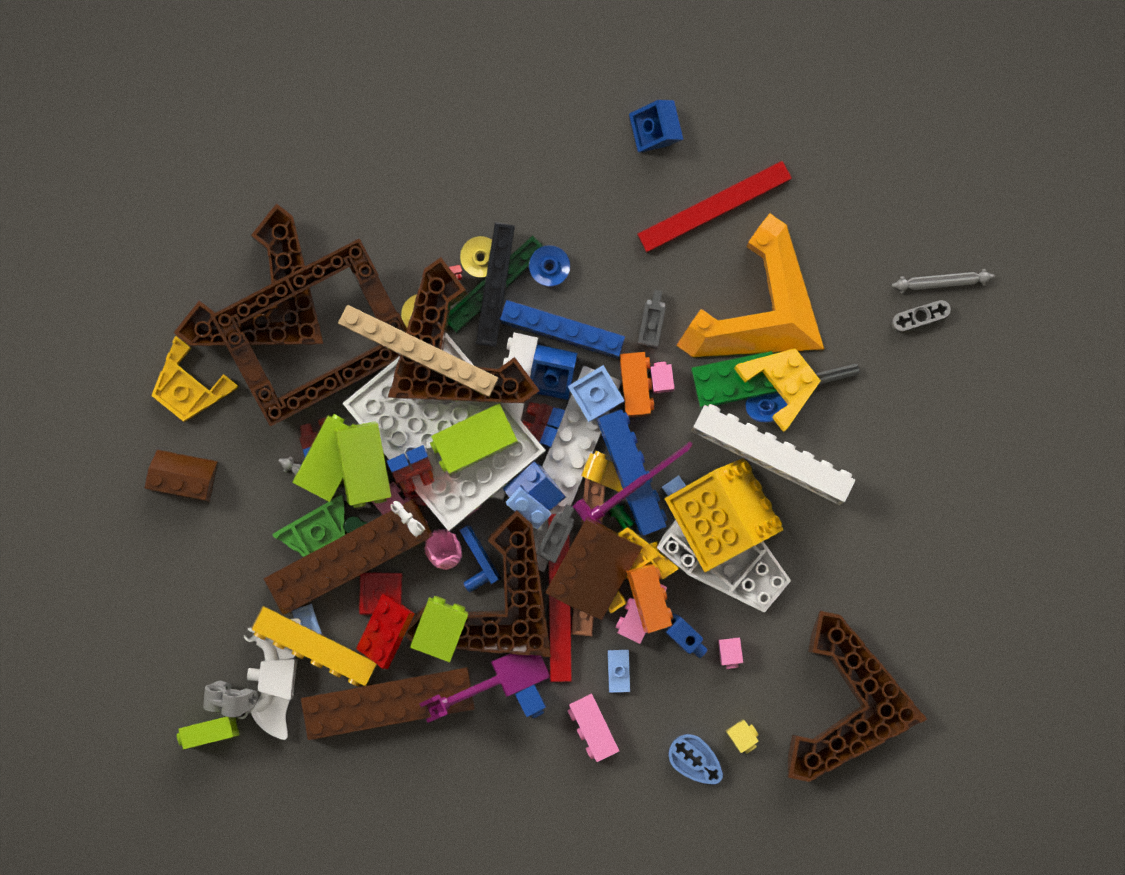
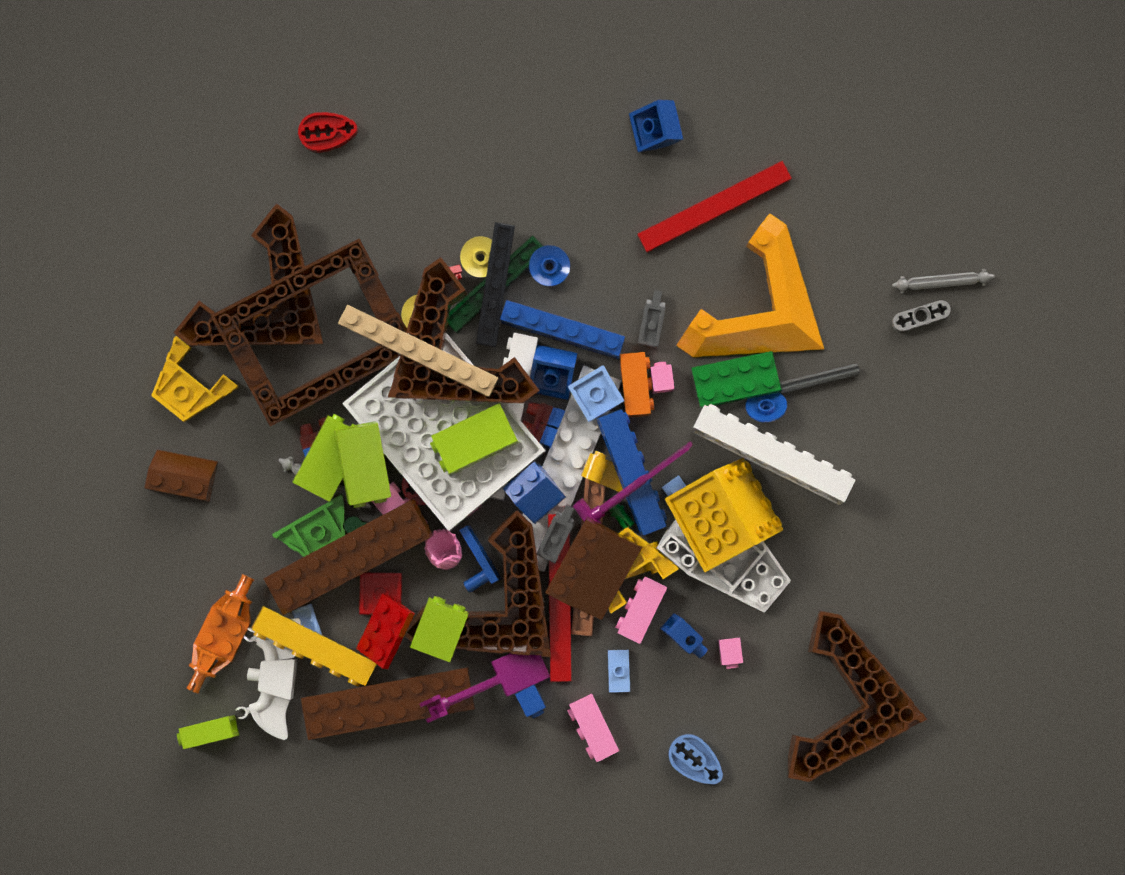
light grey piece [203,680,258,717] -> none
clear red hips [387,445,435,494] -> none
white piece [390,501,425,537] -> none
light blue plate [506,487,551,529] -> none
orange brick [626,564,673,633] -> none
light yellow brick [726,720,759,754] -> none
yellow wing [734,348,821,432] -> none
none -> orange plate [187,574,254,694]
none -> red piece [298,112,358,153]

